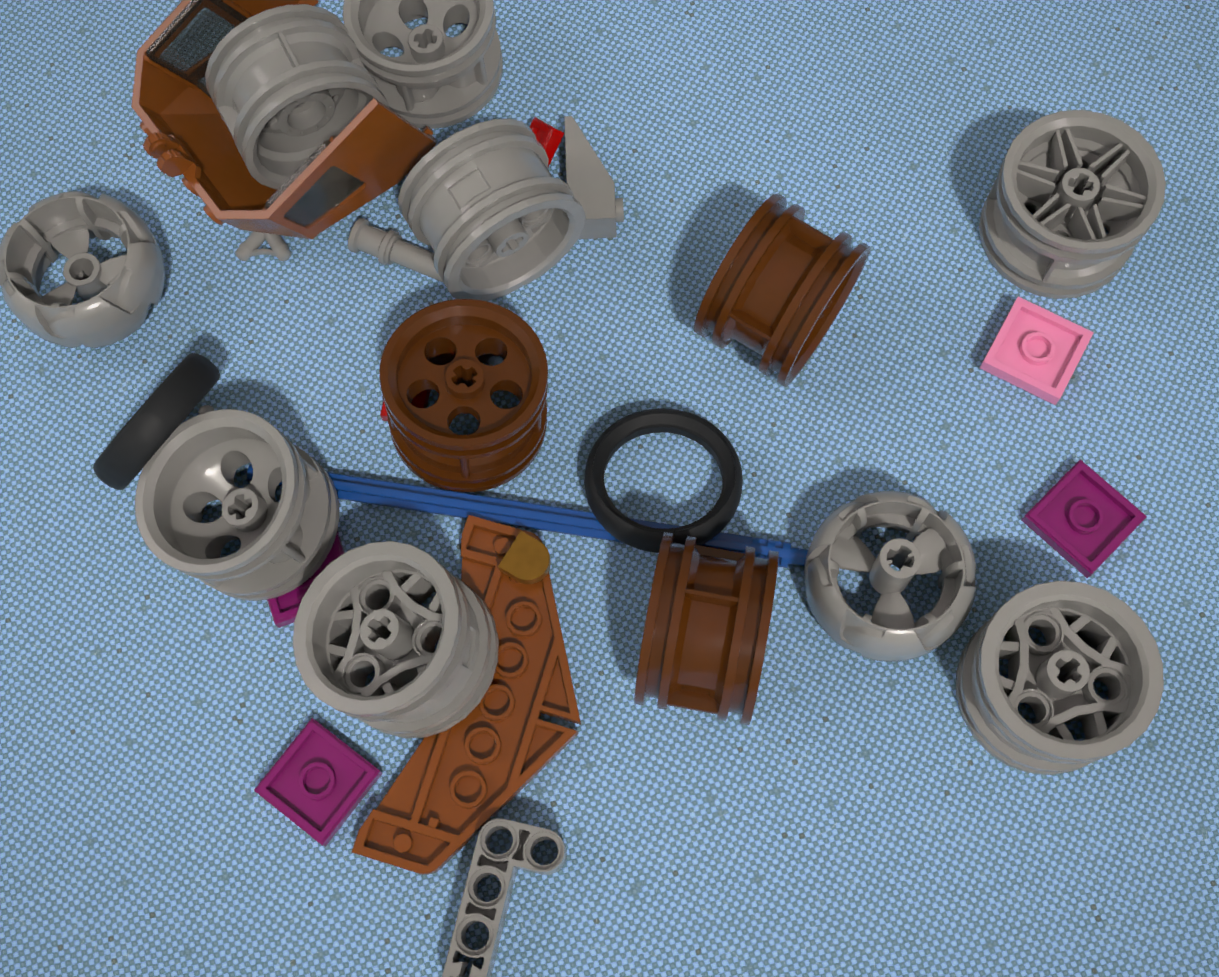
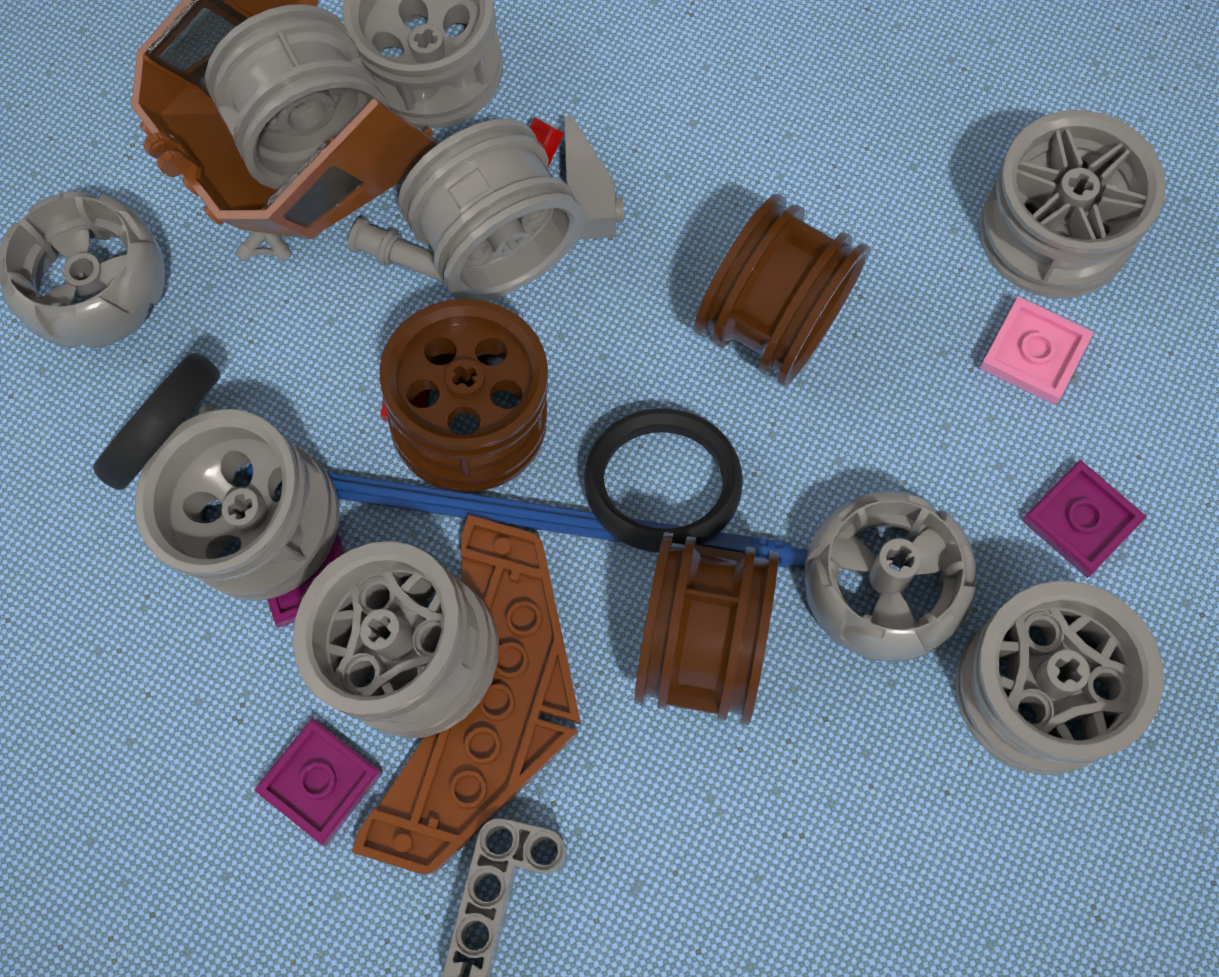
pearl gold tile [498,531,551,584] -> none

